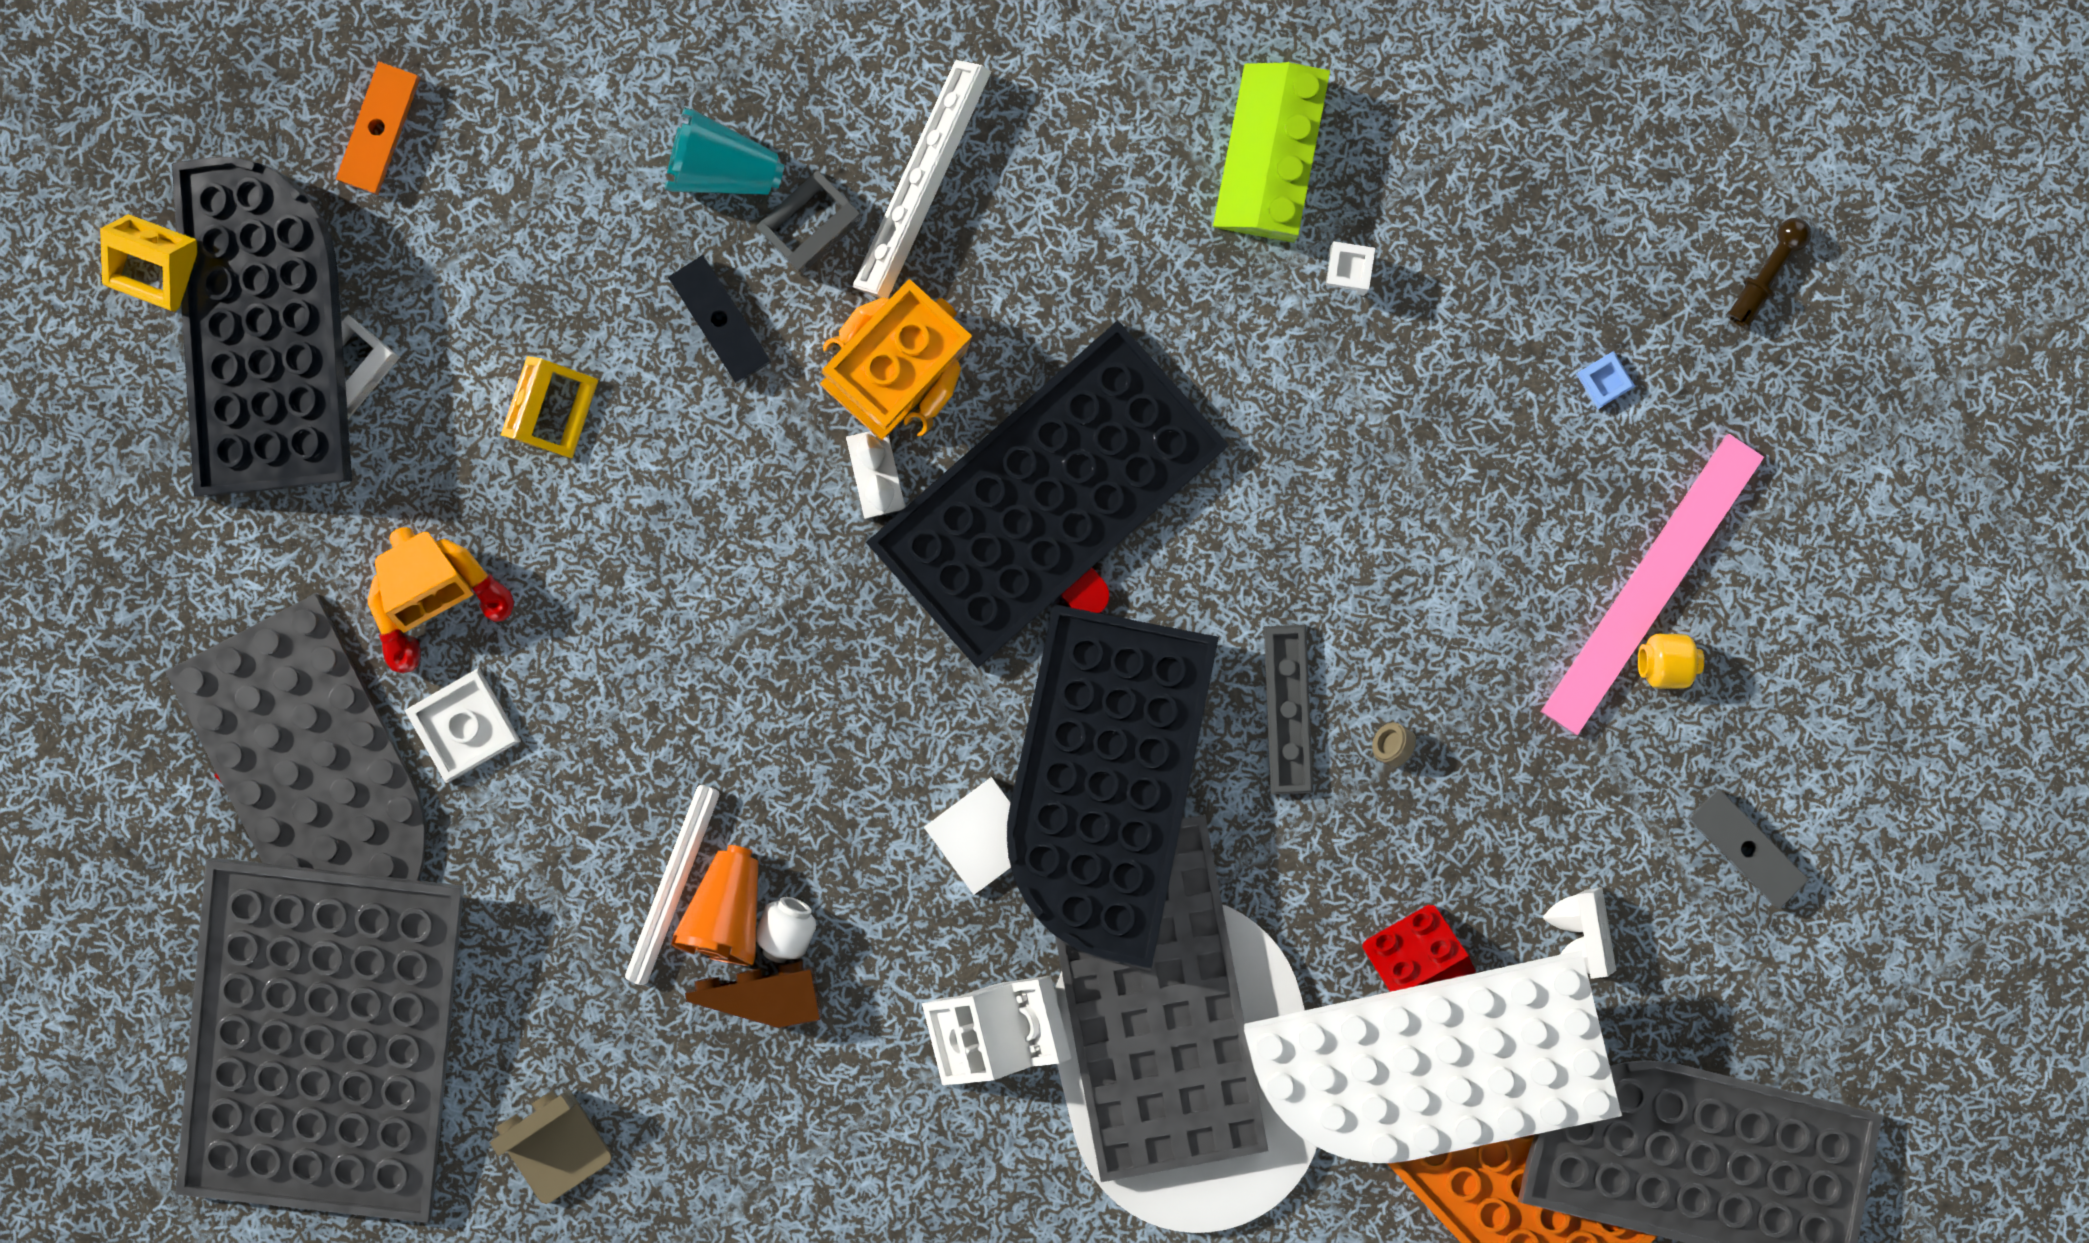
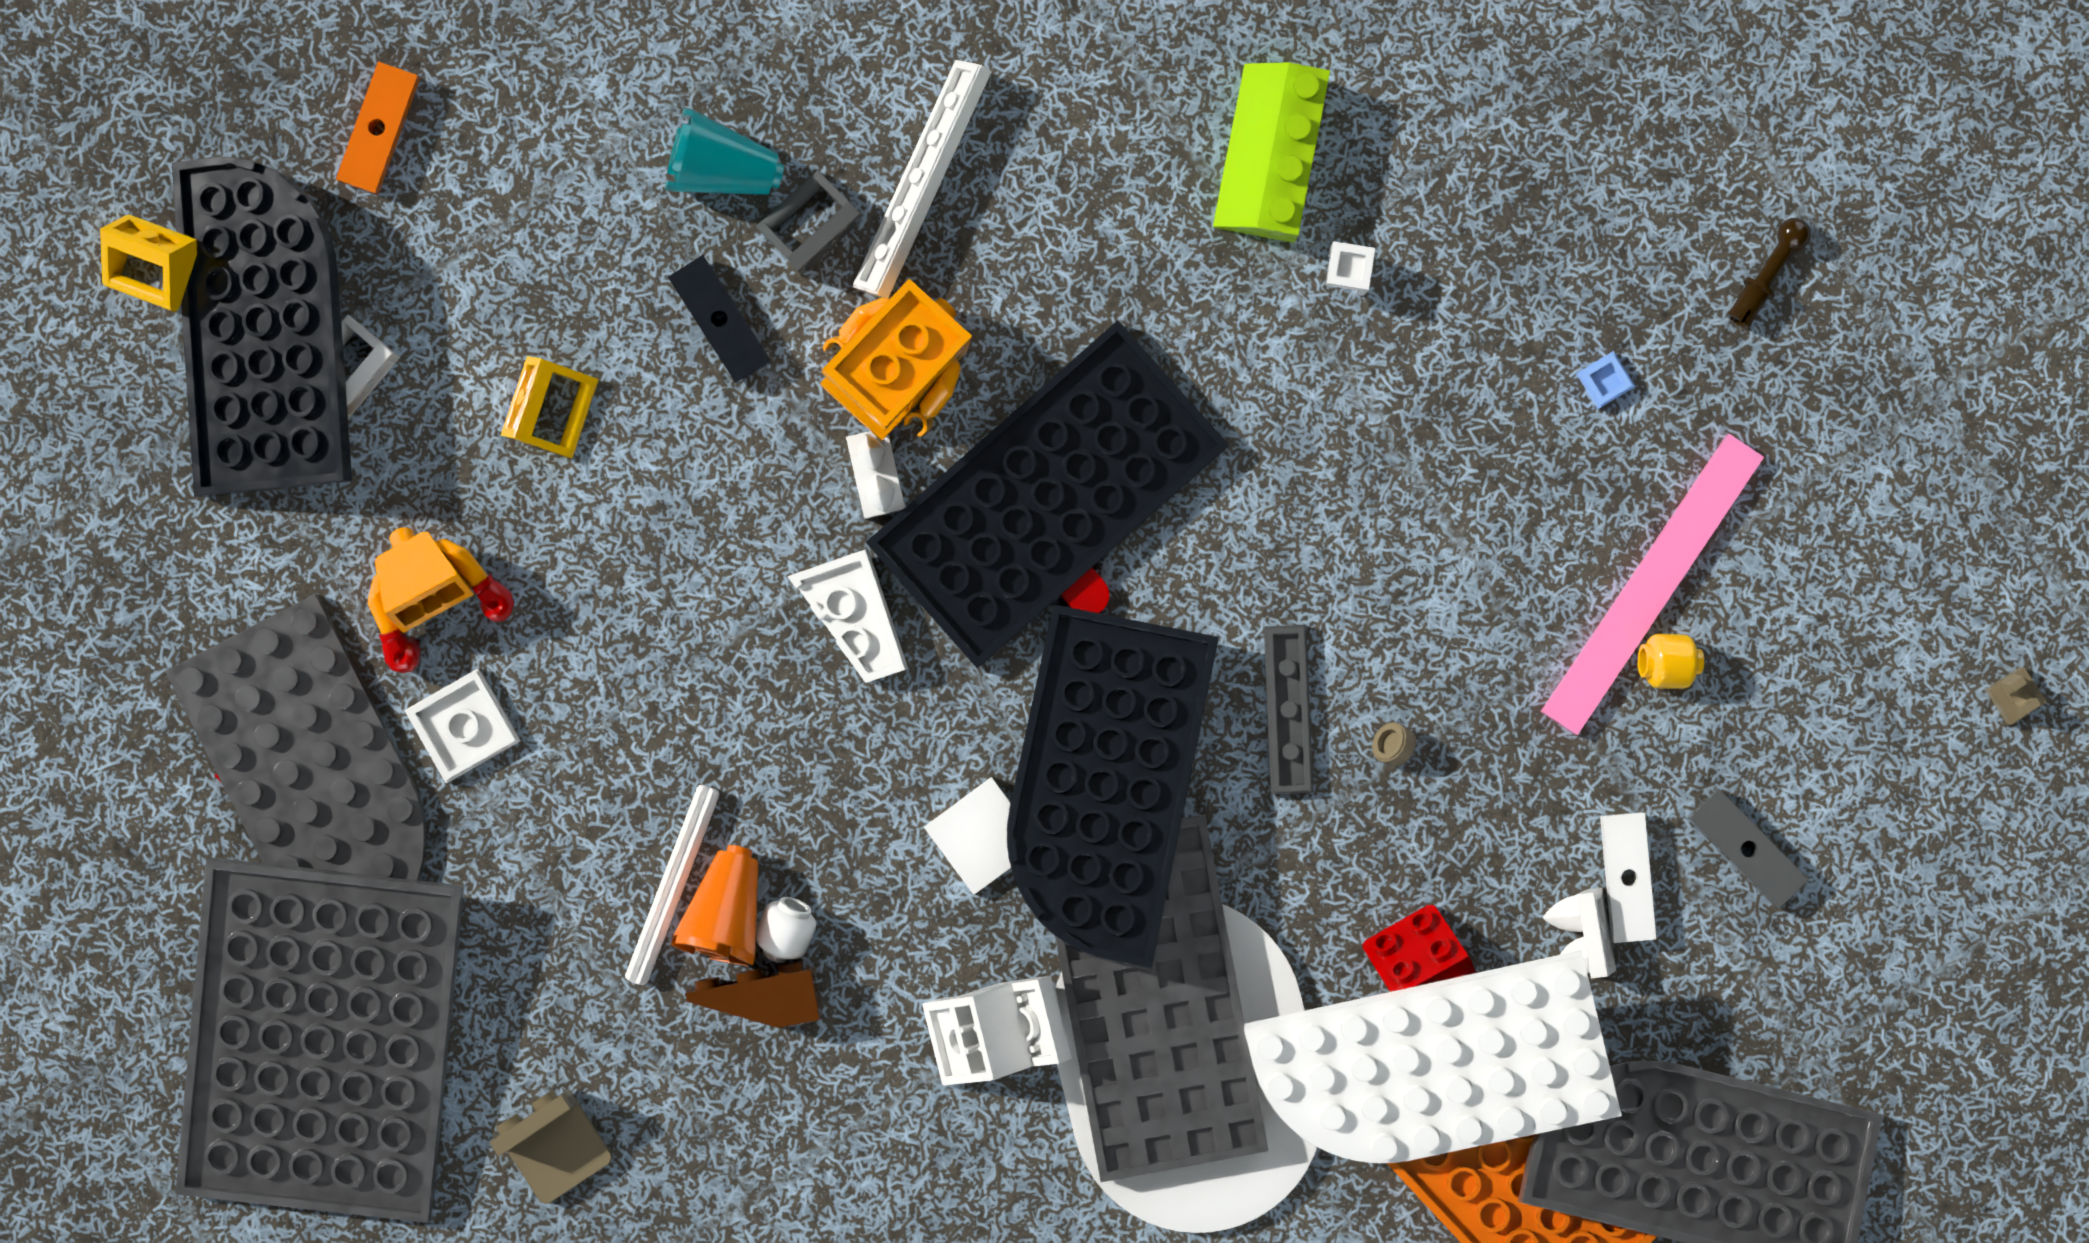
none -> white wing [787,549,908,683]
none -> white tile [1600,812,1656,943]
none -> dark tan tile [1985,667,2047,725]

